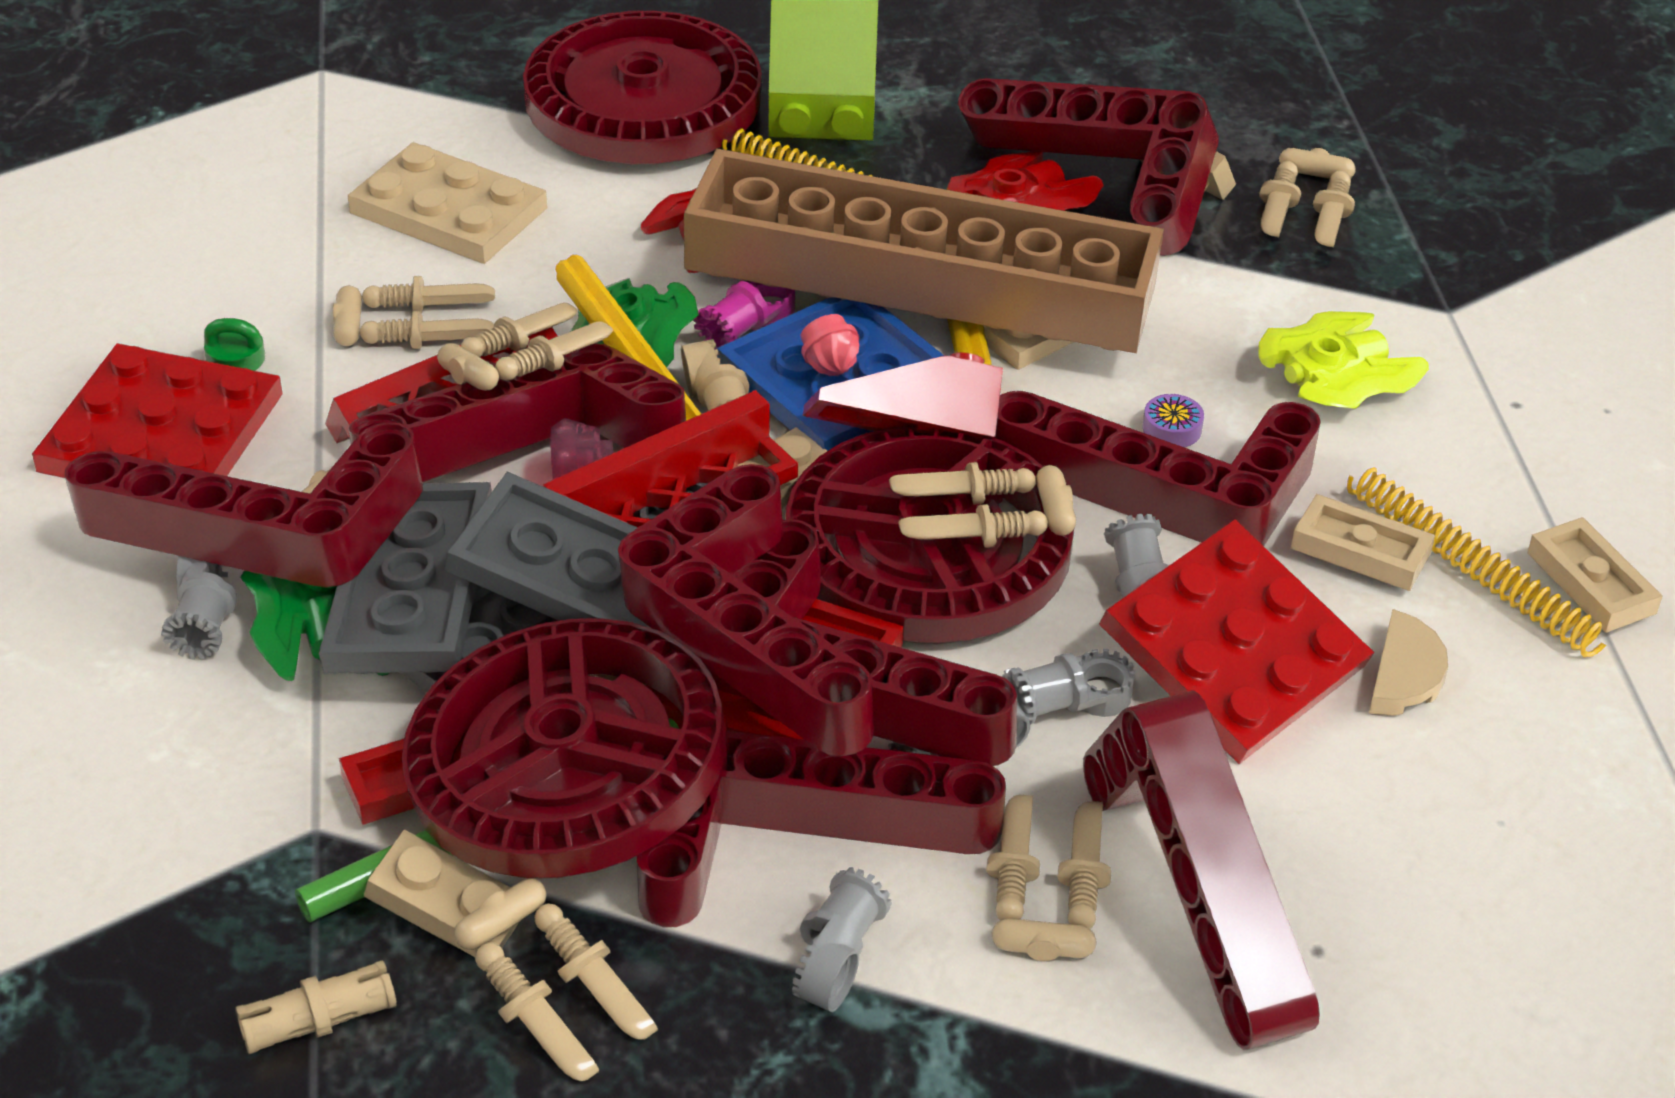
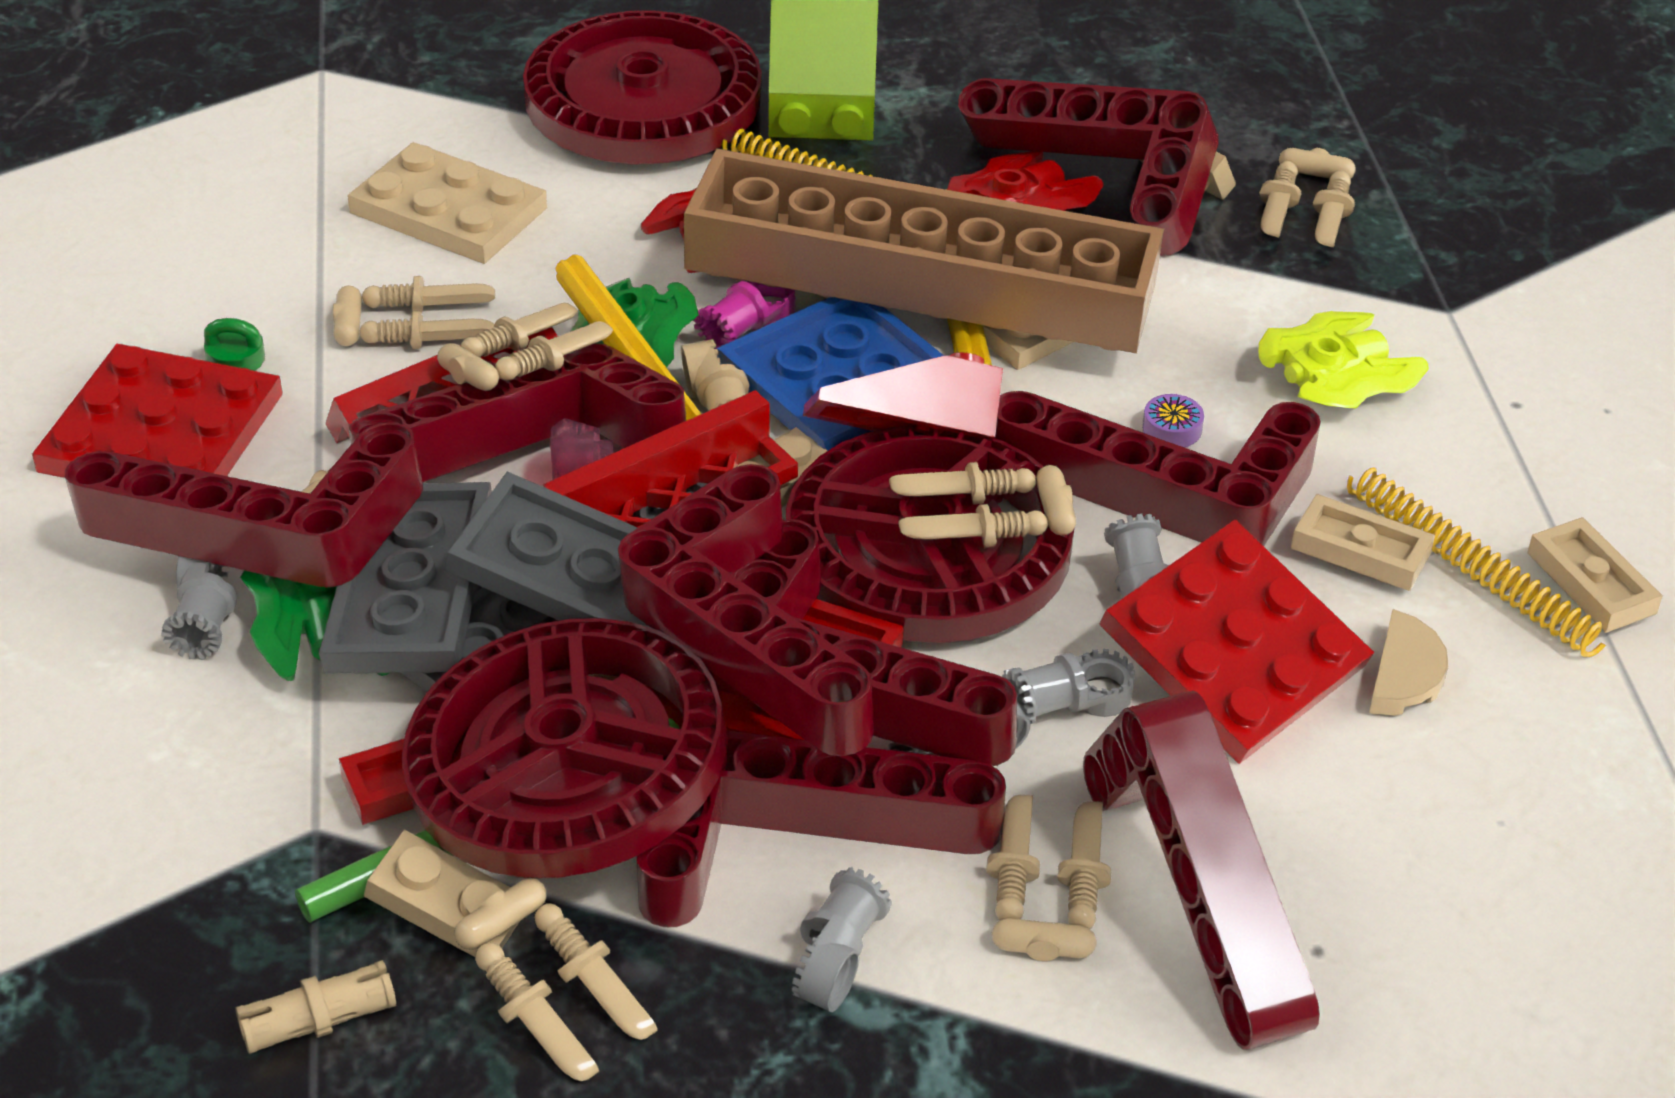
coral plate [801,314,859,376] -> none

